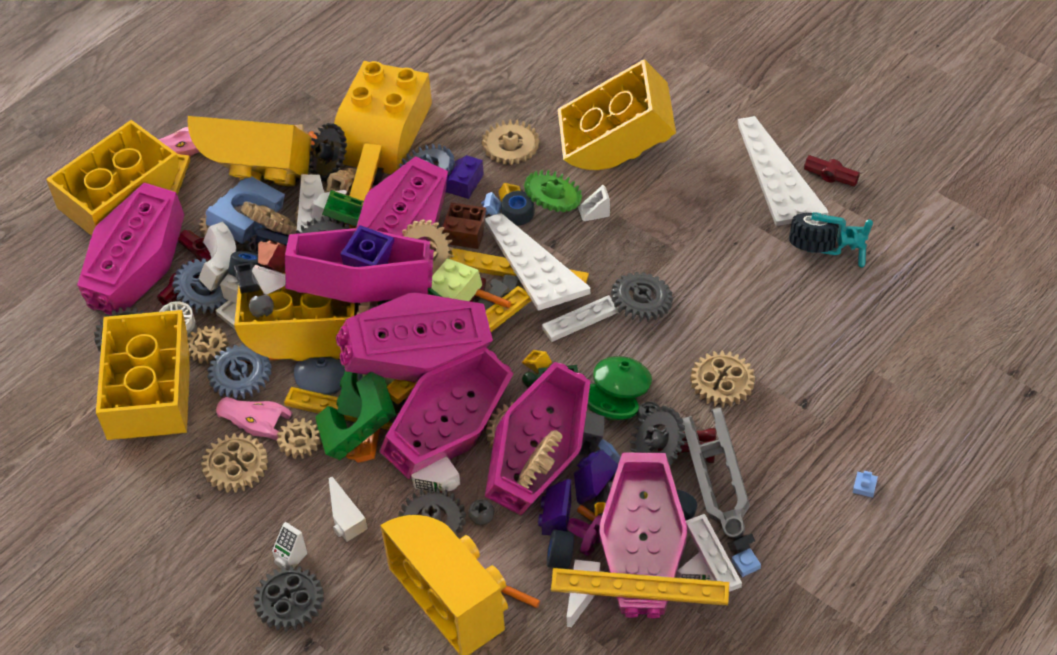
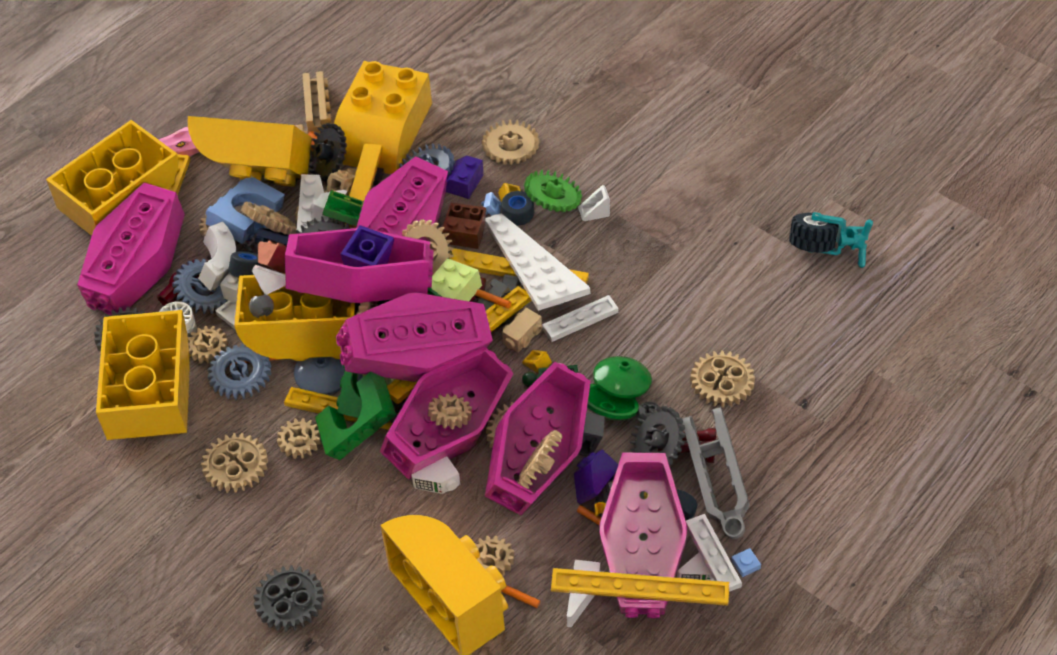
dark red piece [178,230,212,262] -> none
bright pink animal [216,397,293,441] -> none
black tile [234,262,260,294] -> none
white slope [272,522,307,570] -> none
white slope [329,477,368,542] -> none
orange plate [345,429,380,463] -> none
dark grey gear [399,487,466,537] -> none
dark grey piece [468,499,495,525] -> none
dark purple slope [538,479,572,536] -> none
black wheel [547,530,574,569] -> none
yellow brick [558,59,676,170] -> none
magenta tile [566,515,602,556] -> none
light blue tile [595,439,621,463] -> none
dark grey gear [611,272,673,322] -> none
black plate [727,534,755,552] -> none
white wing [738,116,829,226] -> none
dark red piece [804,155,860,187] -> none
light blue tile [853,471,878,498] -> none
none -> tan brick [303,71,332,133]
none -> tan gear [428,394,472,429]
none -> tan gear [475,536,514,576]
none -> tan brick [502,307,542,353]

